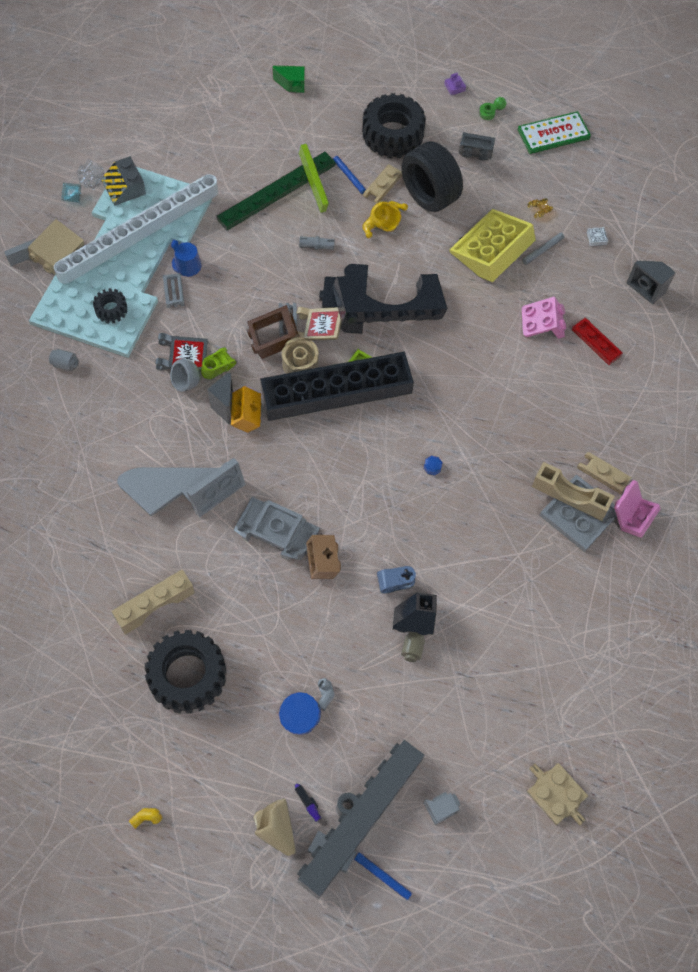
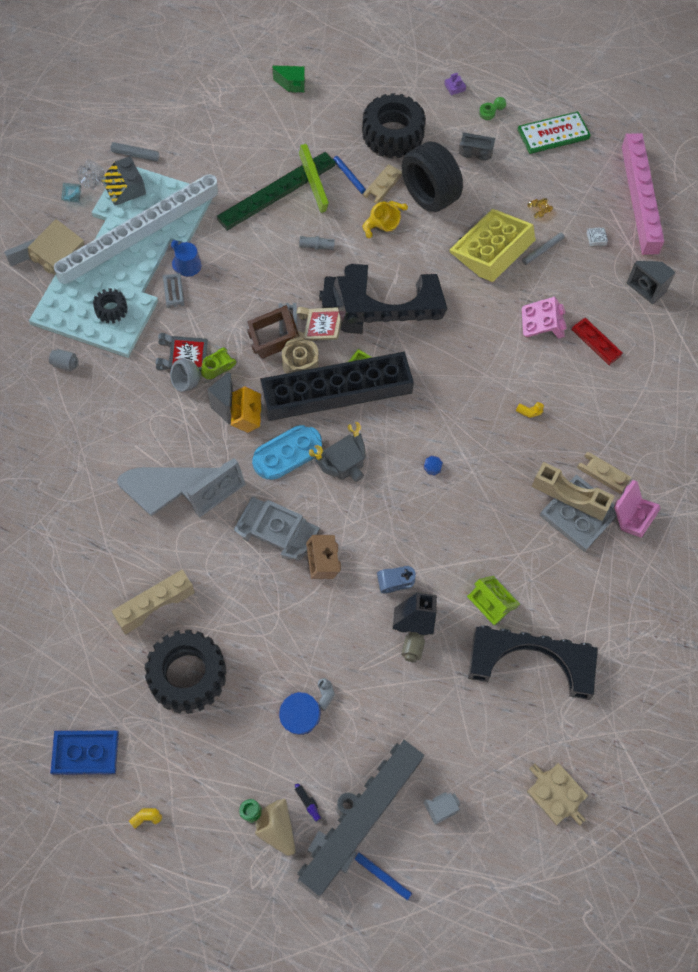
none -> blue tile [50,730,119,775]
none -> light grey axle [110,142,159,161]
none -> green tile [239,799,262,823]
none -> medium azure tile [252,425,322,480]
none -> dark grey torso [309,422,366,482]
none -> lime bracket [467,575,520,626]
none -> black arch [468,625,598,700]
none -> yellow arm [516,402,544,418]
none -> bright pink brick [621,133,664,255]

